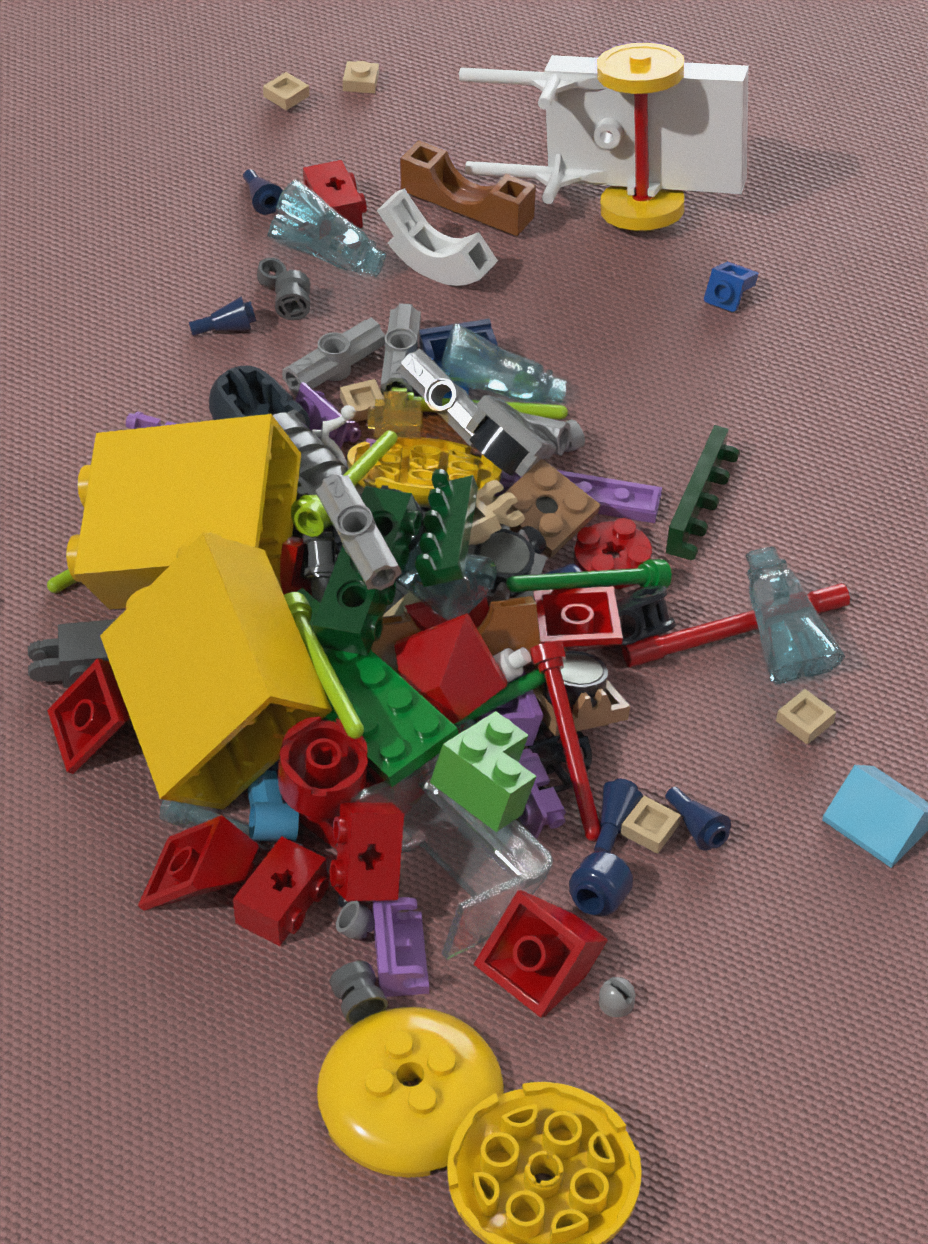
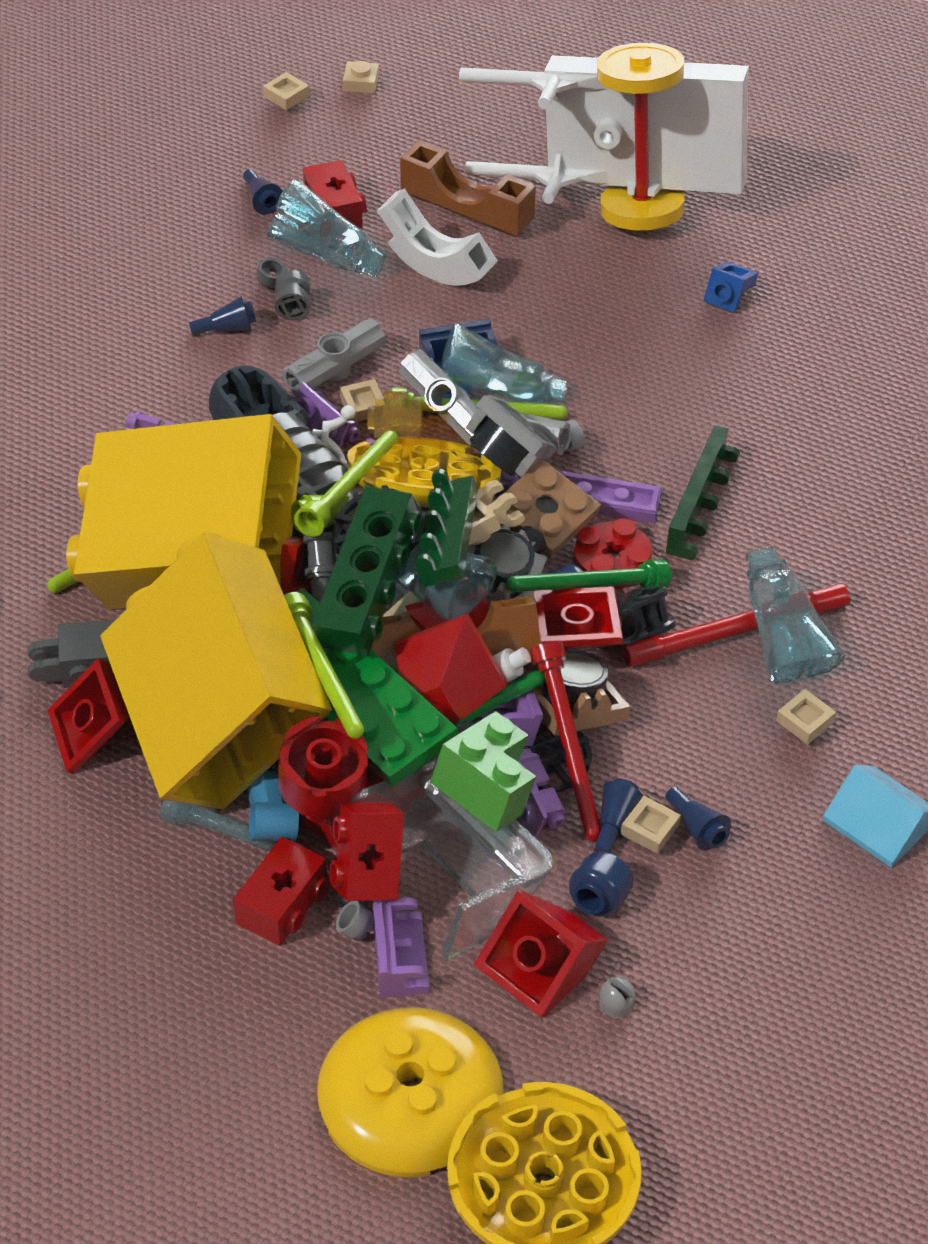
red slope [138,815,259,911] -> none
light grey piece [316,474,401,591] -> none
dark grey wheel [329,961,388,1025] -> none
light grey piece [380,303,421,400] -> none

